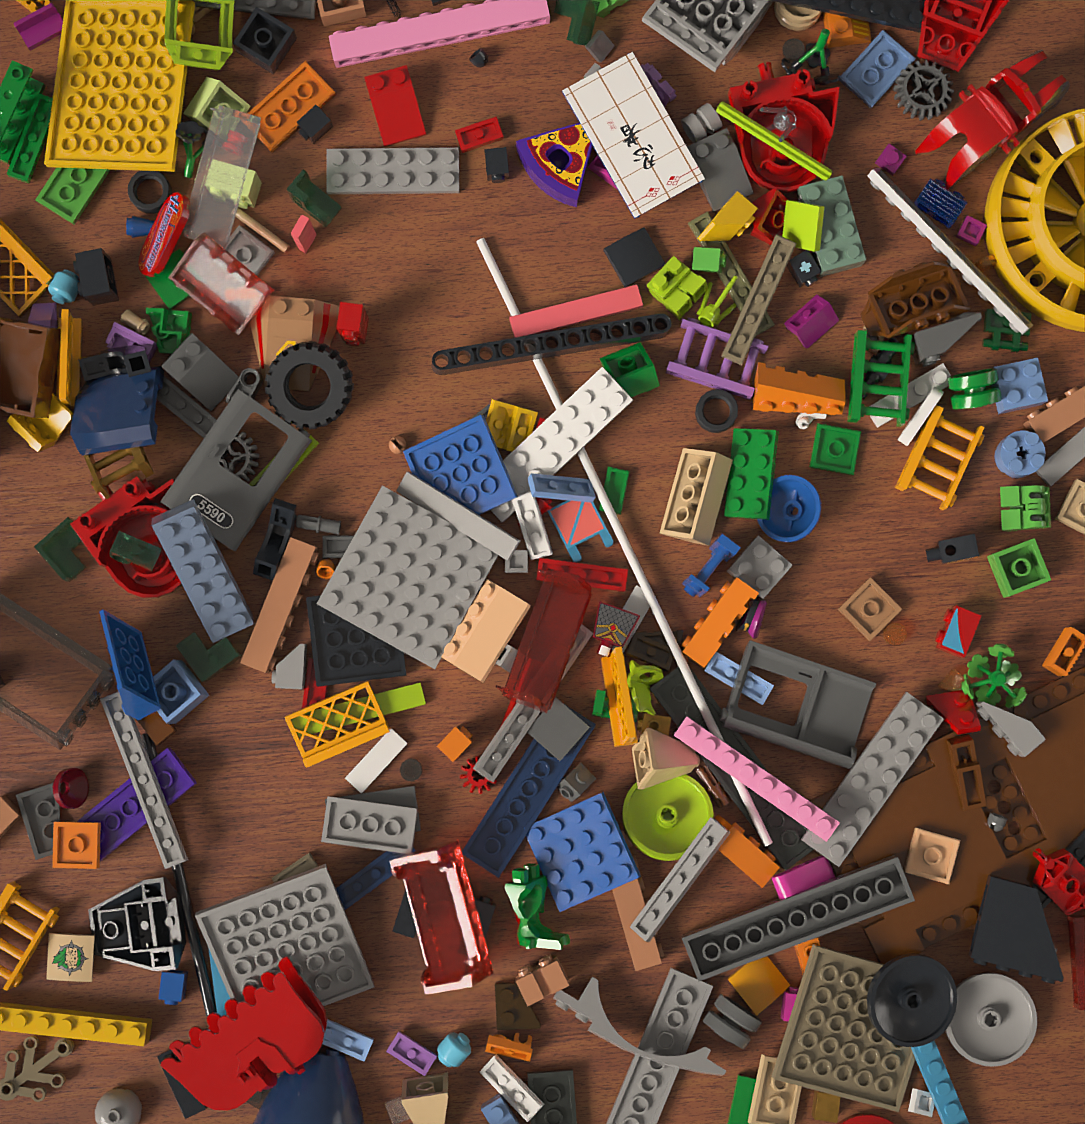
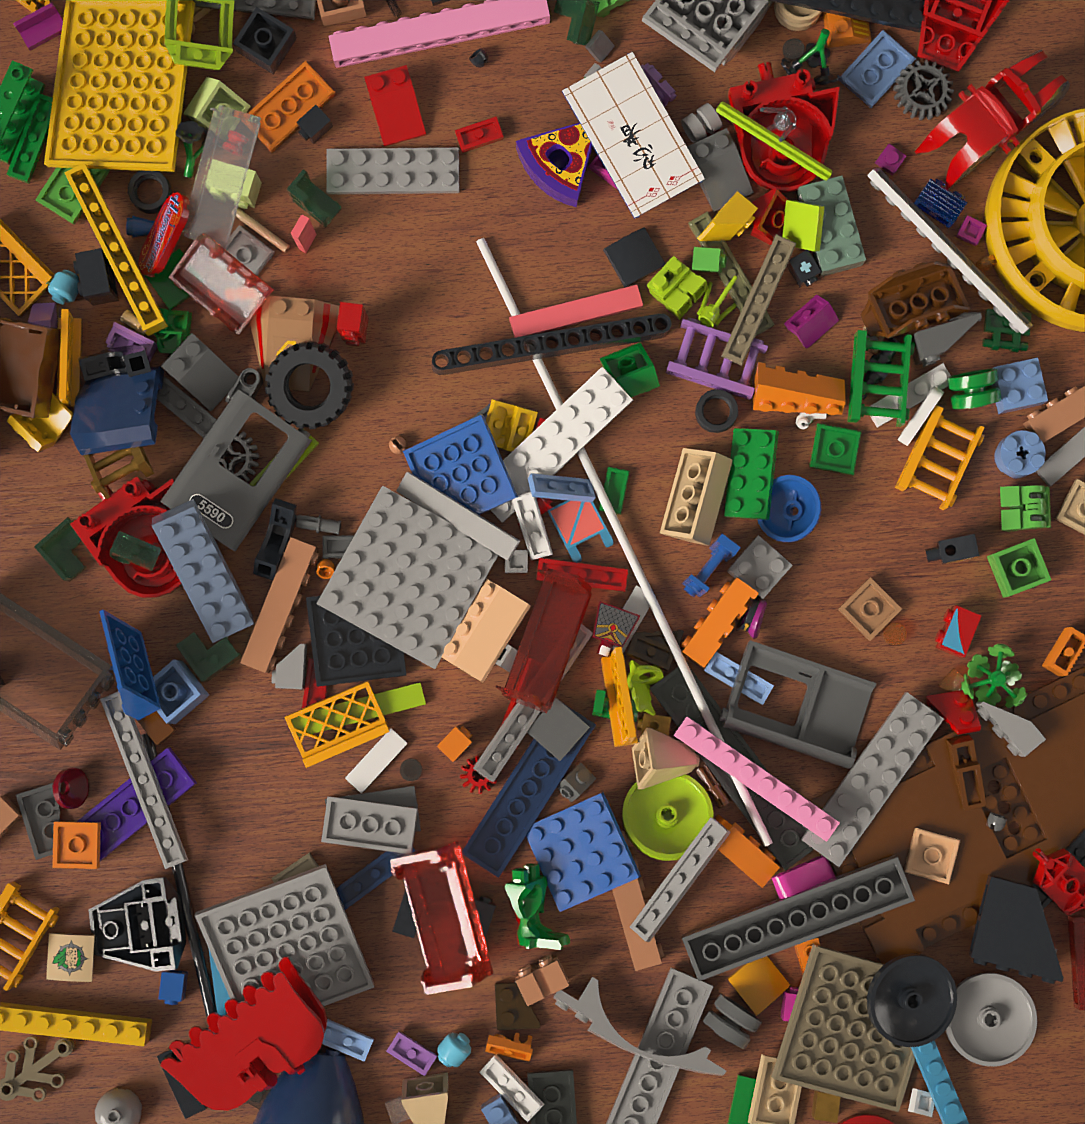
black brick [484,147,509,183] -> none
none -> yellow brick [64,163,168,336]

